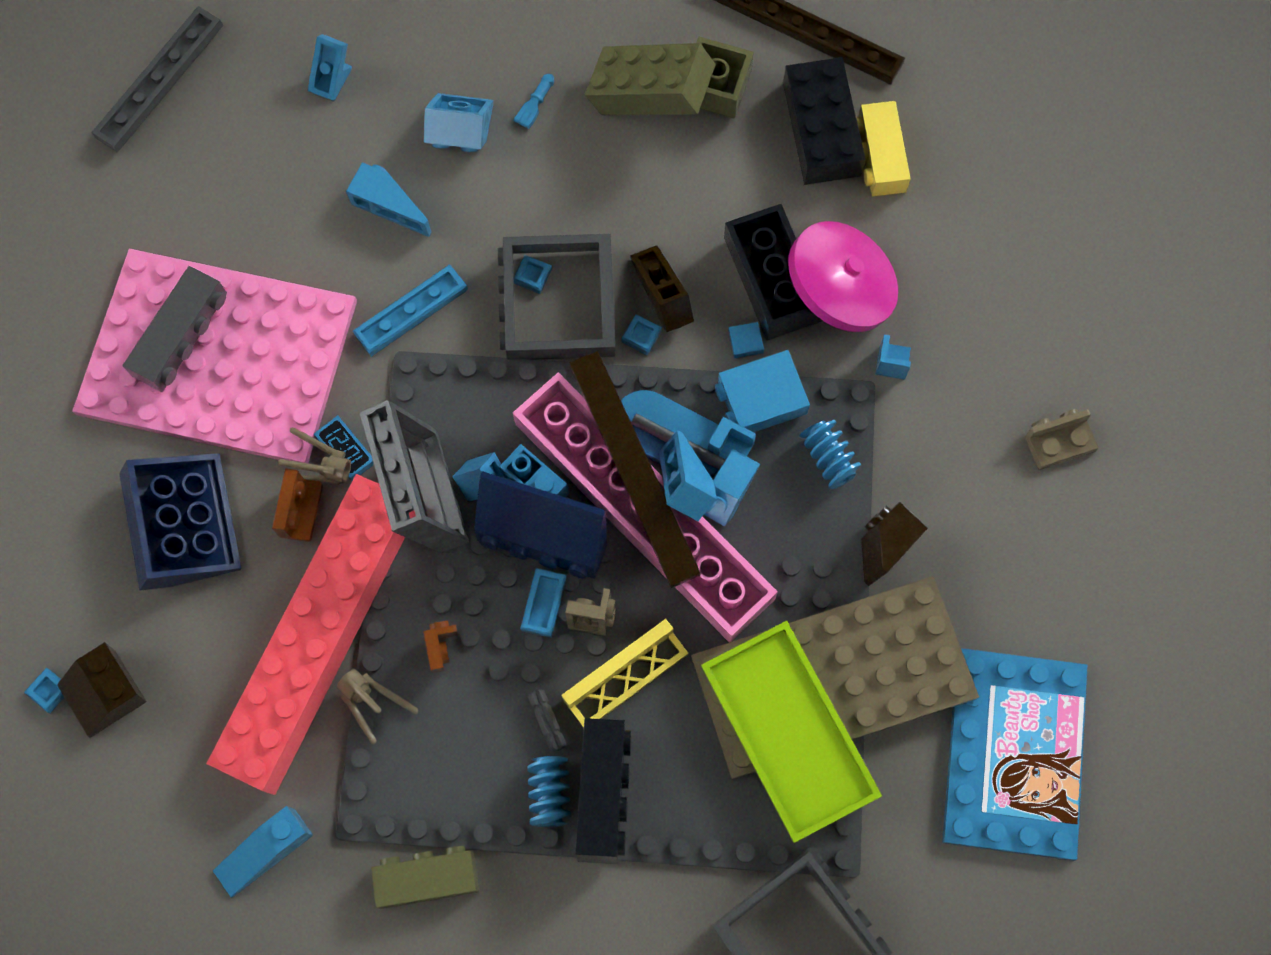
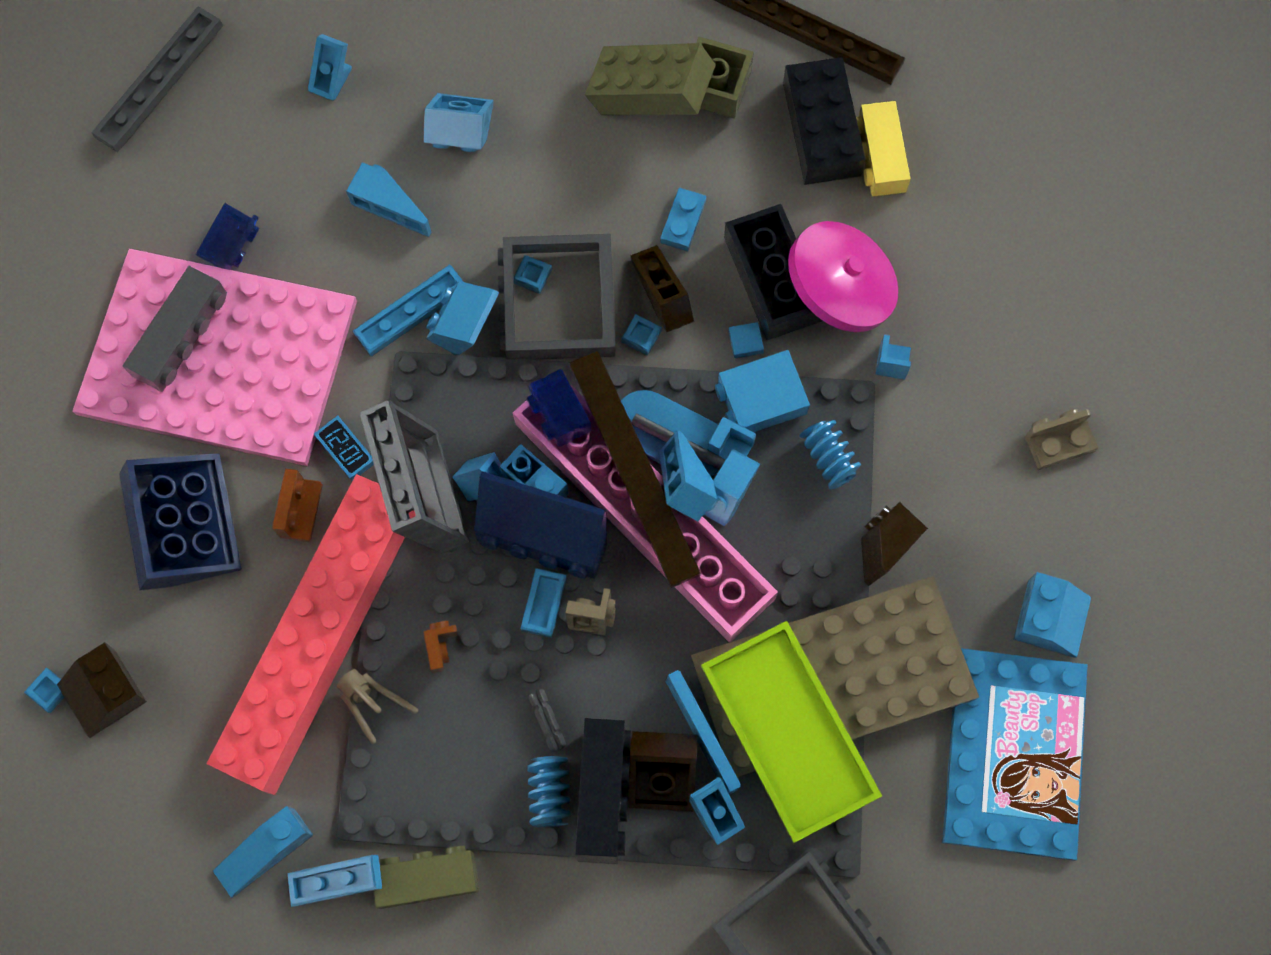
dark tan plant [278,427,351,485] -> none
dark azure piece [513,73,554,129] -> none
light yellow fence [561,619,689,728] -> none
none -> clear blue bracket [195,203,260,270]
none -> dark azure tile [287,855,382,907]
none -> dark azure slope [426,281,499,355]
none -> clear blue brick [526,369,592,447]
none -> dark brown slope [628,731,697,812]
none -> dark azure plate [660,188,707,251]
none -> dark azure tile [665,670,741,795]
none -> dark azure slope [689,777,745,845]
none -> dark azure slope [1014,572,1091,658]

